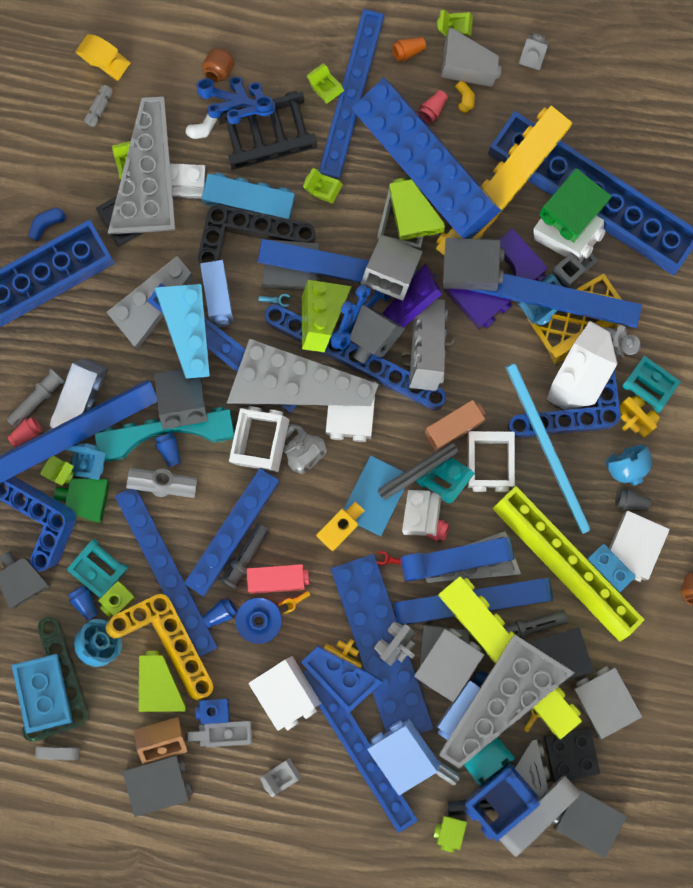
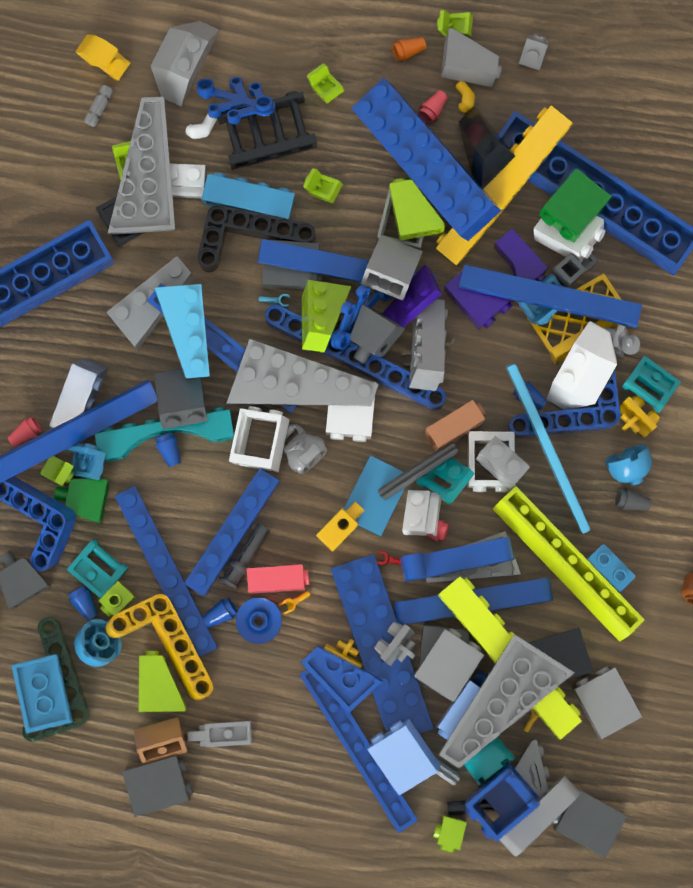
light grey pin [6,368,65,429] -> none
blue arm [28,207,66,241] -> none
light grey beam [35,747,80,760] -> none
light grey piece [126,468,197,498] -> none
blue brick [196,699,230,724] -> none
light blue brick [200,260,234,328] -> none
dark orange head [202,48,235,82] -> none
white brick [249,656,321,731] -> none
light grey bracket [260,758,302,797] -> none
blue tile [319,8,385,180] -> none
dark grey brick [443,238,504,291] -> none
dark grey pin [503,610,568,639] -> none
black brick [543,728,600,783] -> none
white brick [609,511,670,583] -> none
none -> light grey wedge [151,21,220,108]
none -> black wedge [458,106,515,189]
none -> light grey brick [476,435,530,490]
none -> blue cone [513,380,547,411]

